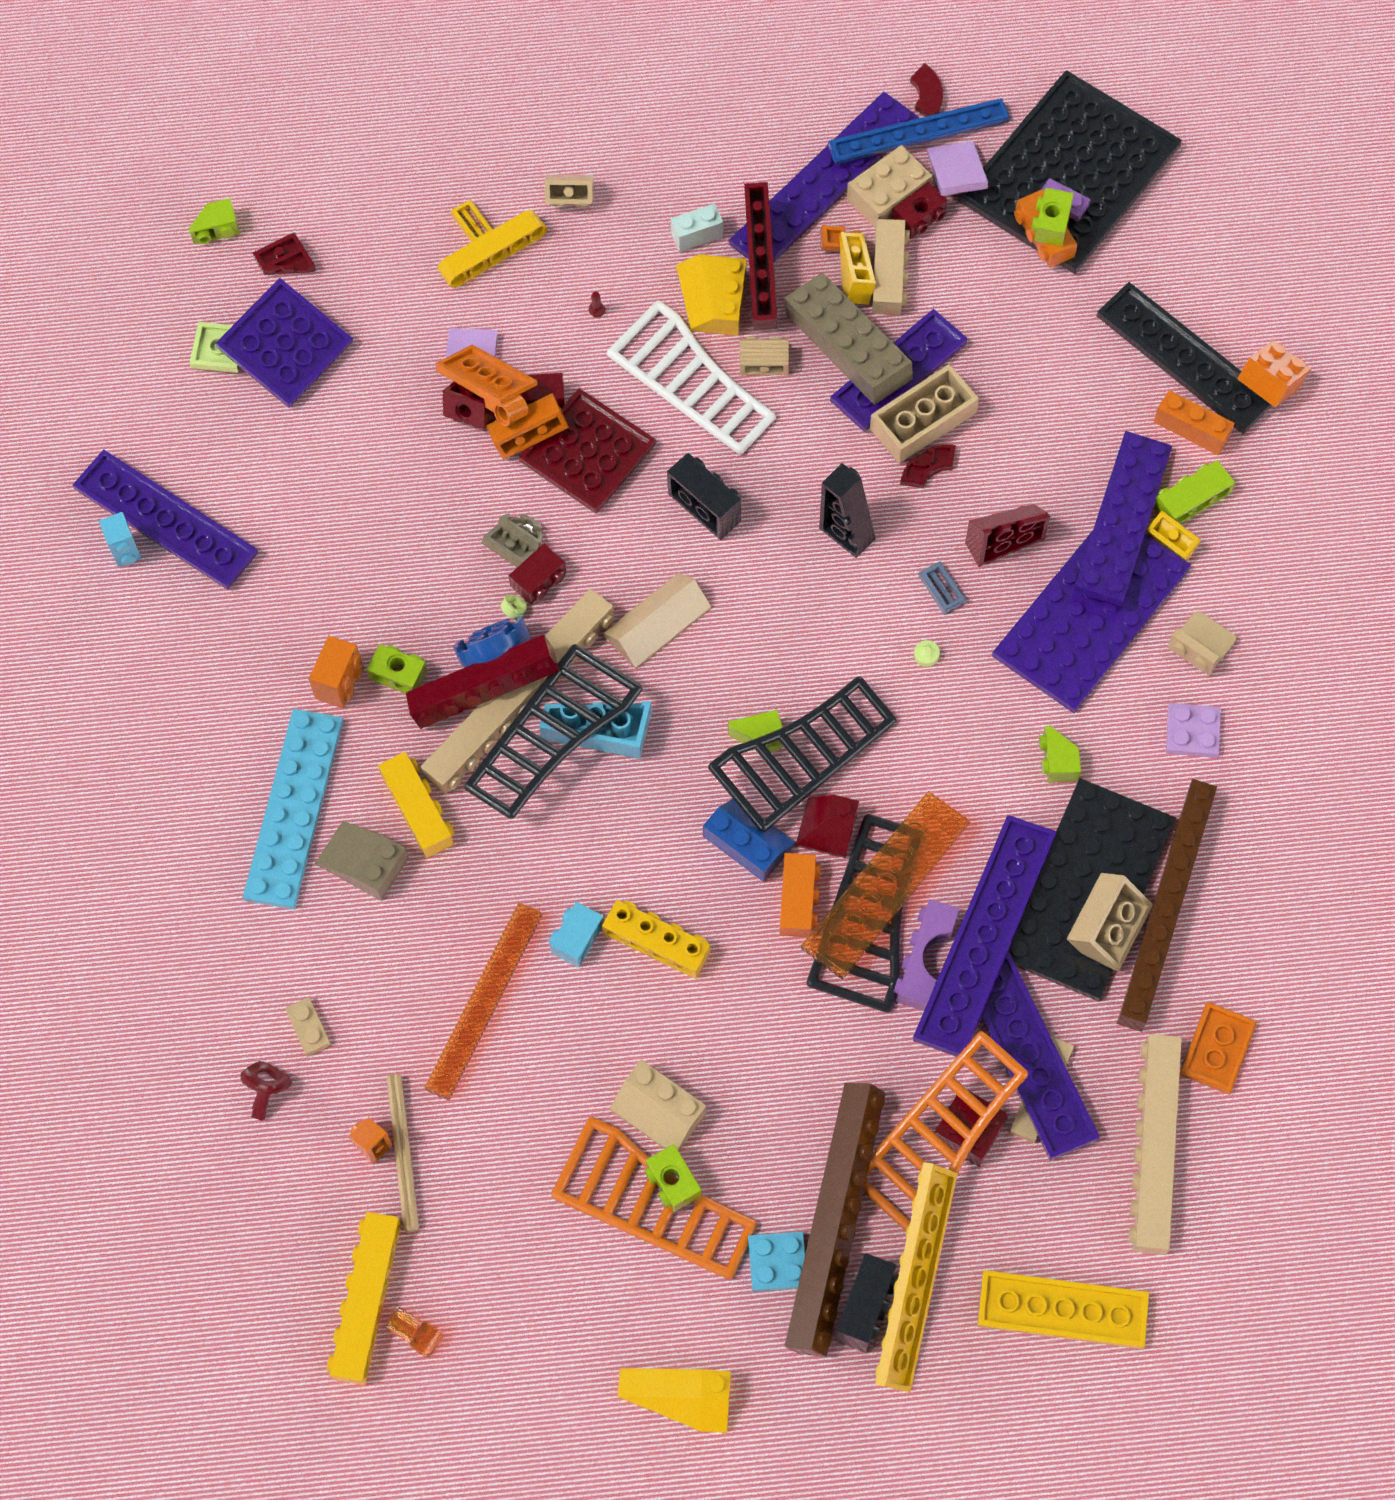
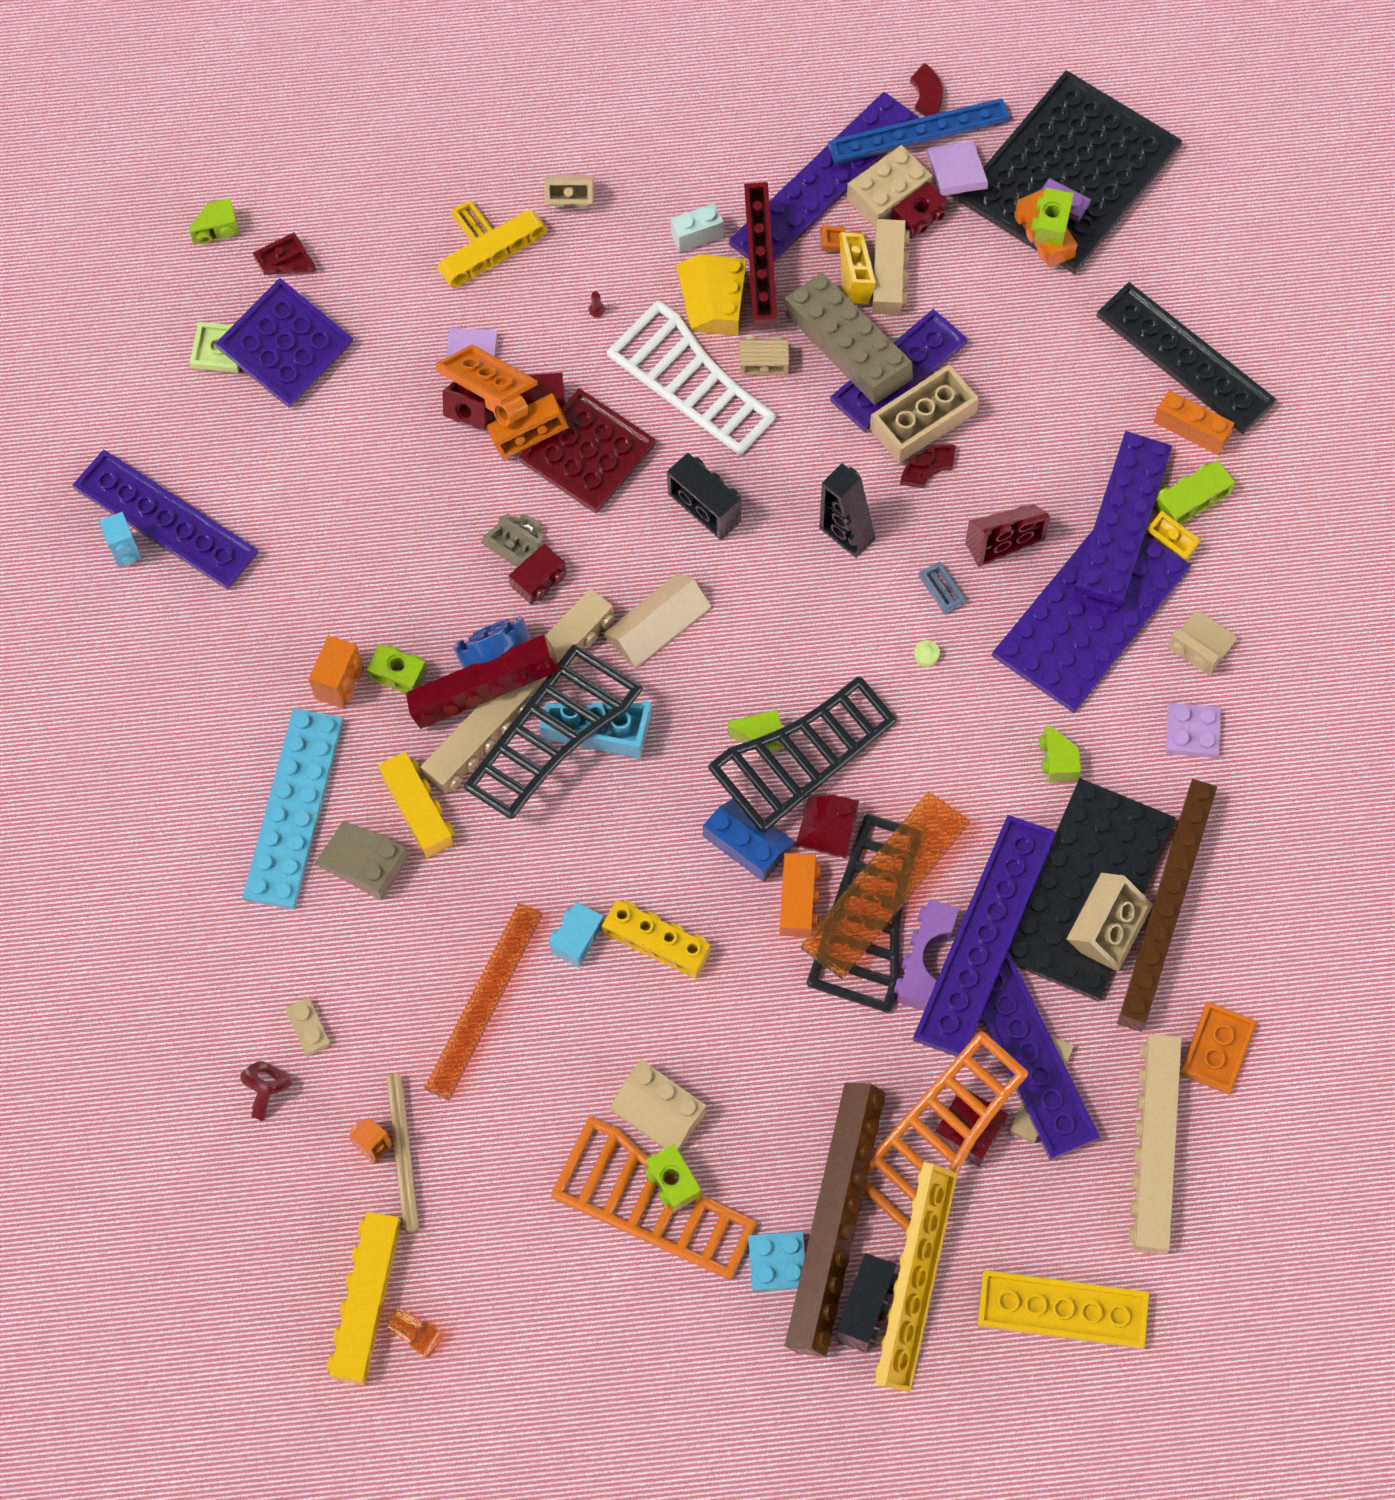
yellowish green tile [501,594,527,619] -> none
yellow wedge [618,1368,731,1434] -> none
orange brick [1237,340,1312,408] -> none

